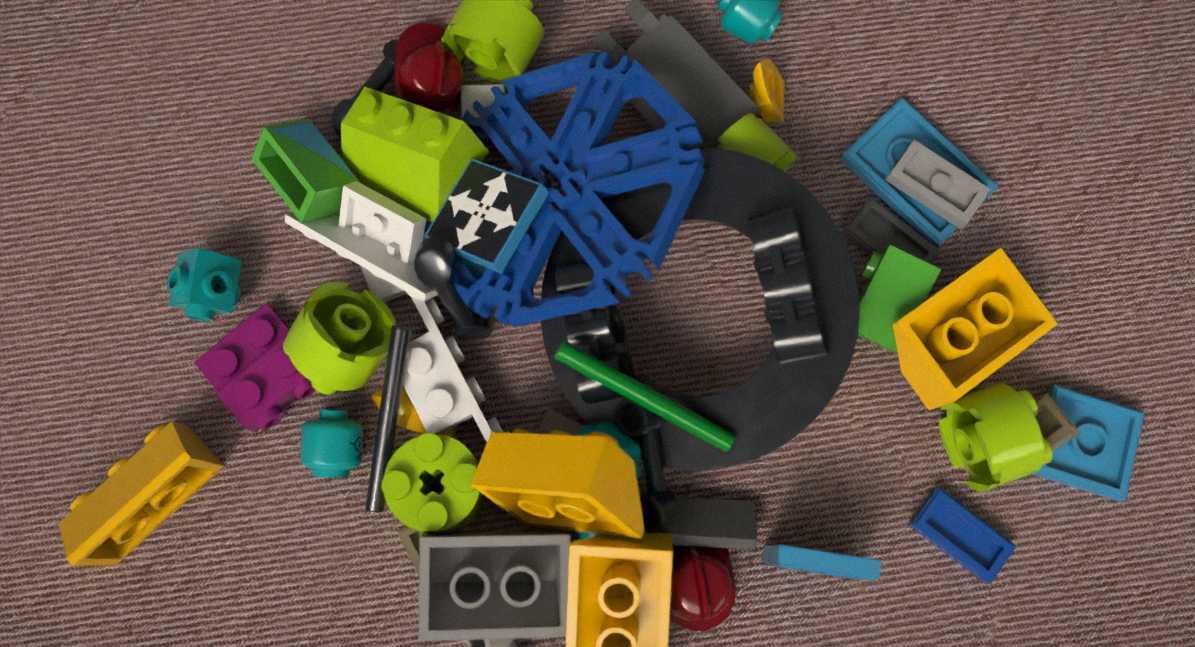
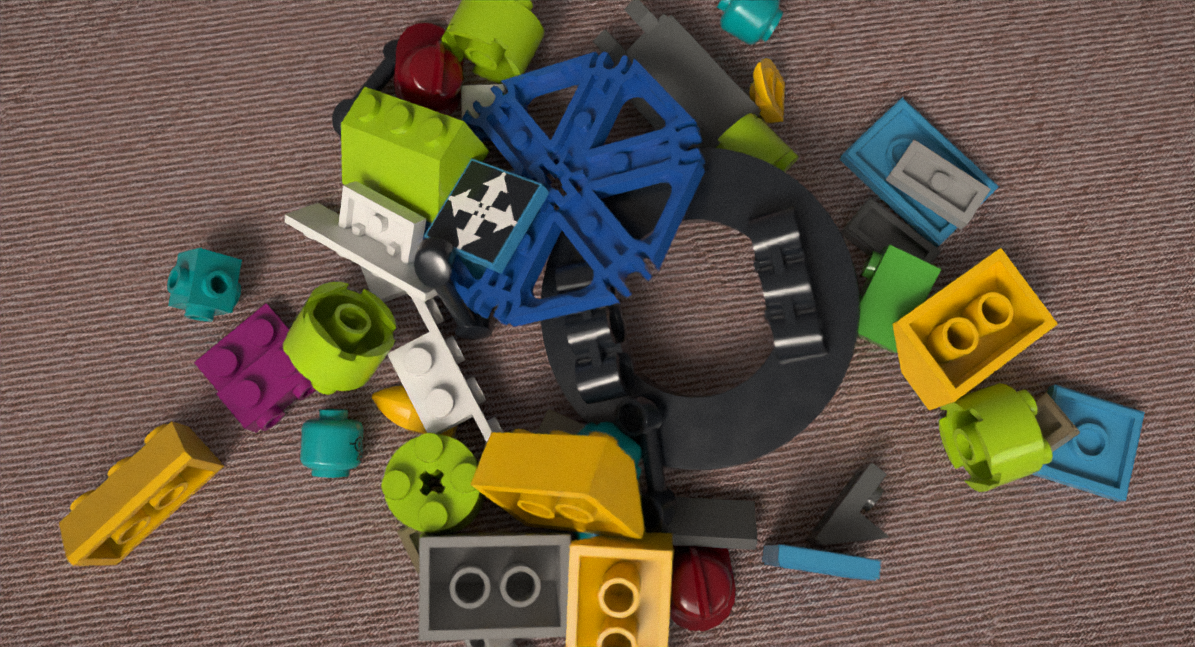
bright green brick [252,118,360,223] -> none
black bar [365,325,411,513] -> none
green bar [554,340,735,452] -> none
blue tile [908,487,1017,584] -> none
none -> dark grey slope [806,462,889,545]

